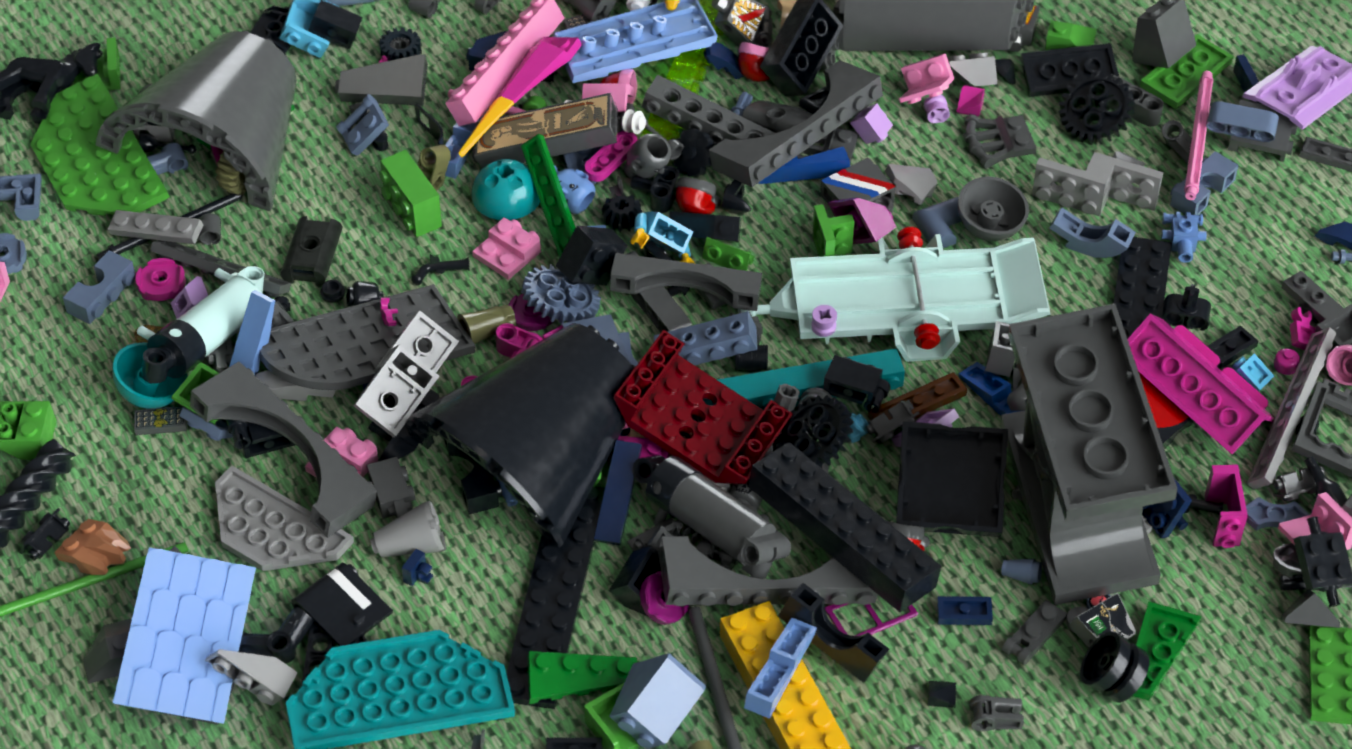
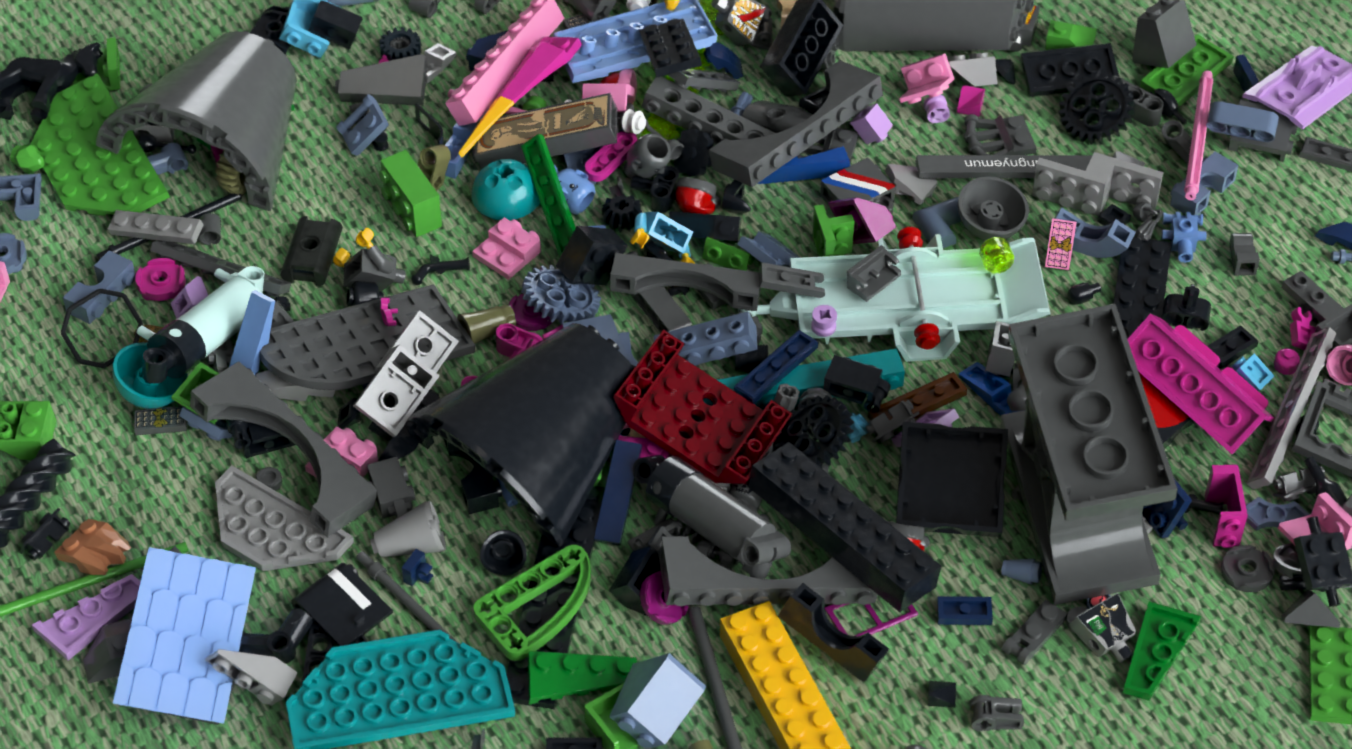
black plate [320,280,345,303] -> none
red piece [738,42,770,82] -> none
medium blue slope [744,618,817,719] -> none
black wheel [1080,631,1150,703] -> none
none -> bright green rock [10,144,45,174]
none -> lavender wing [32,574,141,660]
none -> black piece [61,289,143,368]
none -> dark grey tile [256,467,282,491]
none -> dark grey torso [333,228,406,290]
none -> black slope [337,398,361,430]
none -> dark grey bar [356,551,457,642]
none -> light grey slope [424,43,456,84]
none -> bright green beam [473,545,591,661]
none -> black helmet [480,530,527,575]
none -> black plate [639,19,702,77]
none -> dark grey plate [668,69,740,92]
none -> dark blue tile [734,330,818,404]
none -> sand blue slope [737,231,801,267]
none -> dark grey hinge [759,263,825,298]
none -> dark grey hinge [847,245,901,302]
none -> dark grey tile [915,155,1093,178]
none -> clear neon green head [979,237,1014,274]
none -> tile [1045,218,1077,270]
none -> black cylinder [1067,282,1101,305]
none -> black tile [1097,204,1131,226]
none -> dark grey piece [1133,202,1163,241]
none -> black hand [1149,88,1188,125]
none -> dark grey tile [1221,545,1275,592]
none -> dark grey leg [1230,233,1260,276]

